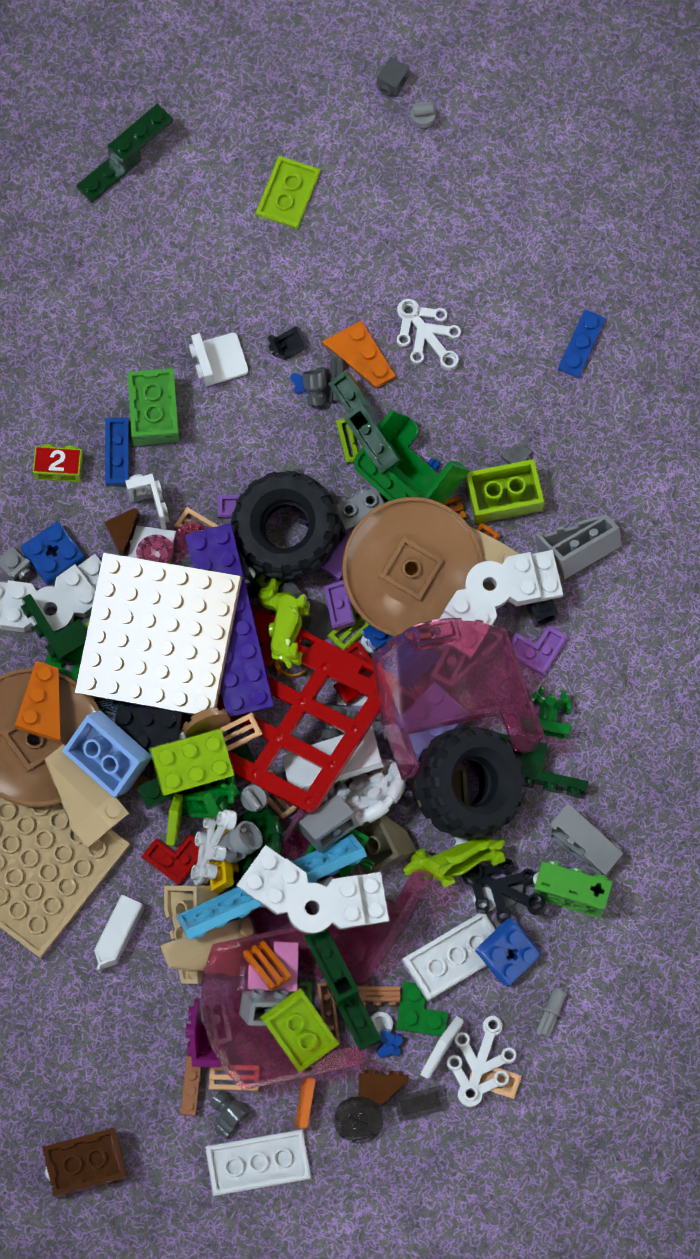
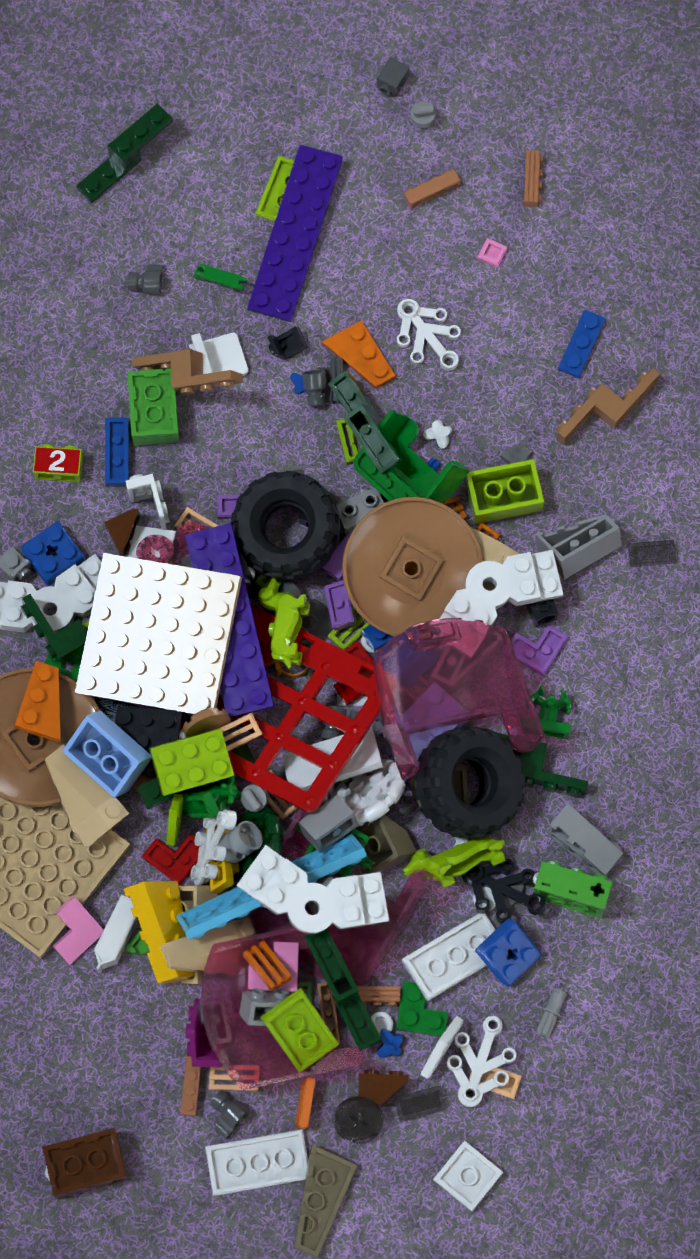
none -> bright pink tile [53,896,104,965]
none -> yellow wedge [124,881,195,984]
none -> bright green tile [125,930,150,955]
none -> dark grey piece [128,264,163,294]
none -> medium nougat bracket [132,349,243,395]
none -> green piece [193,264,247,291]
none -> dark purple plate [247,145,343,322]
none -> dark tan wing [294,1145,357,1258]
none -> nougat piece [404,169,460,209]
none -> white piece [423,420,452,448]
none -> white plate [433,1141,503,1212]
none -> bright pink tile [477,238,508,268]
none -> nougat piece [524,150,543,207]
none -> medium nougat bracket [556,368,660,445]
none -> clear smoke tile [627,540,677,567]

